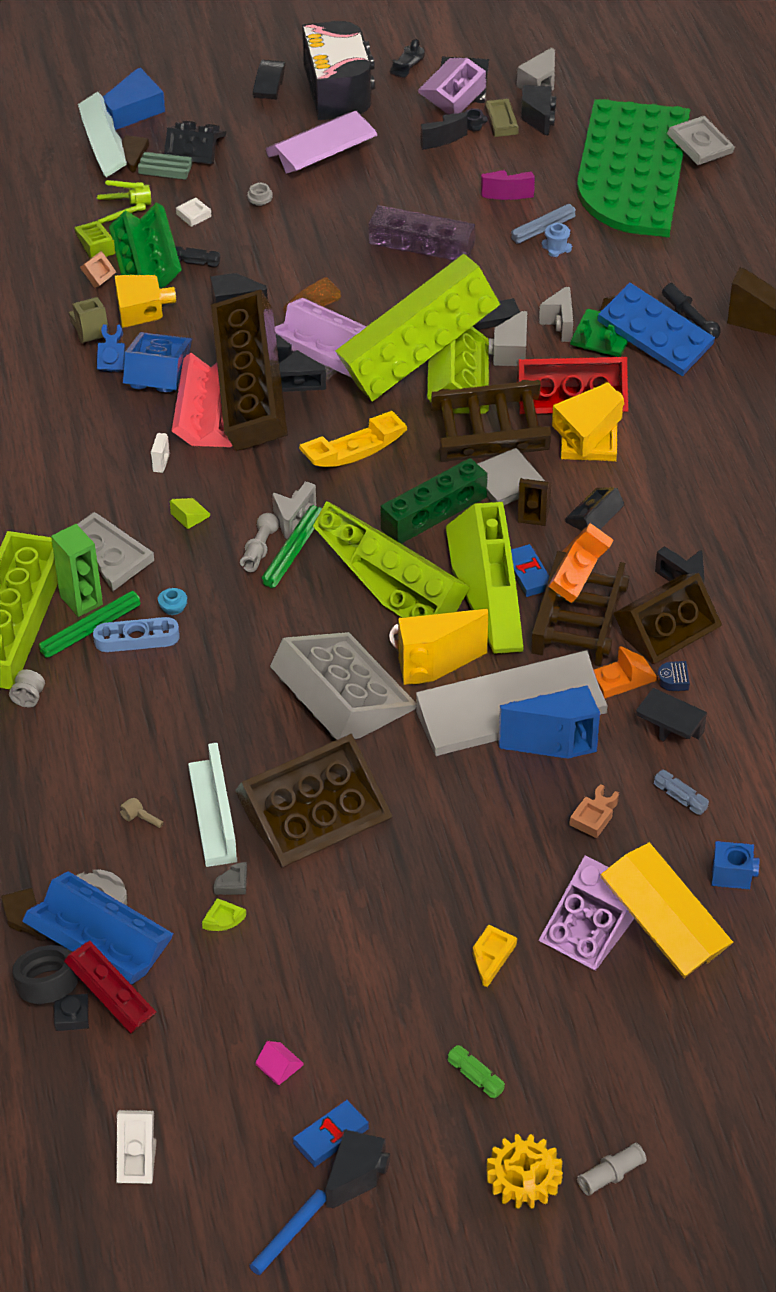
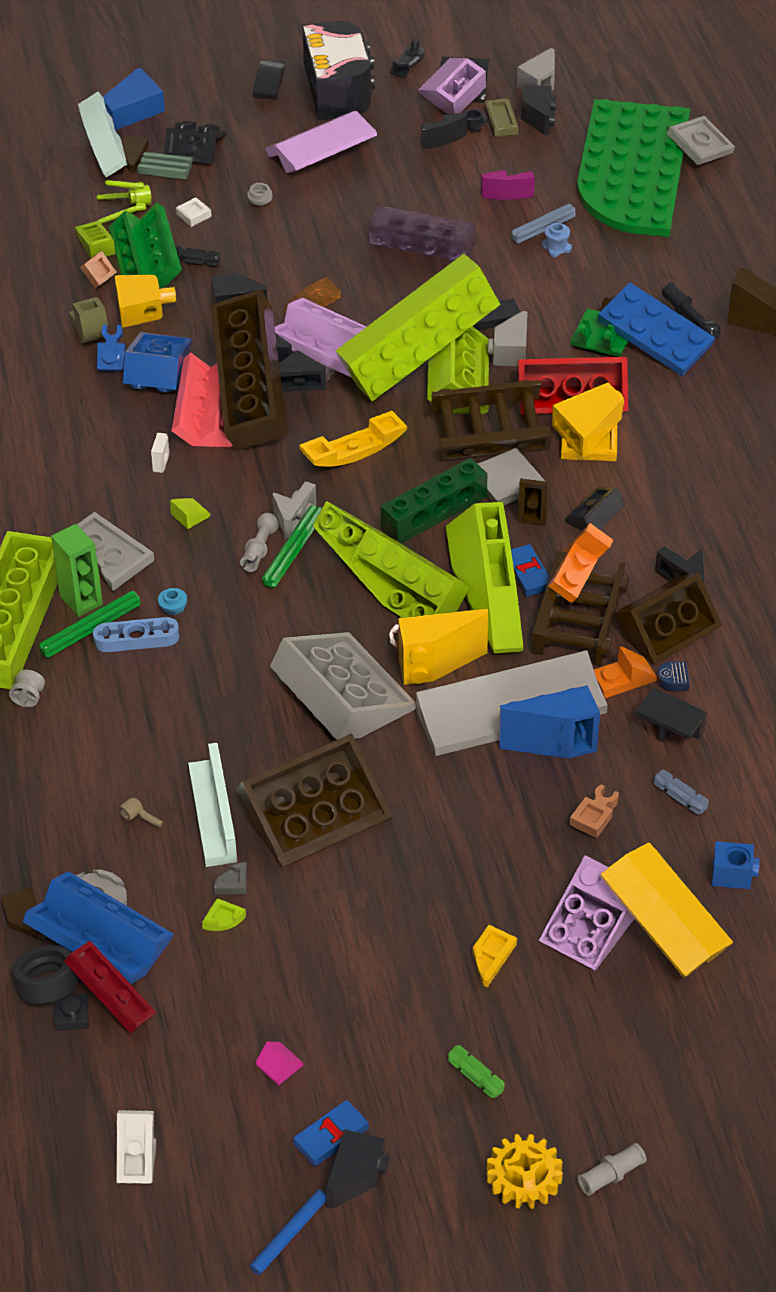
light grey slope [539,287,573,342] -> none

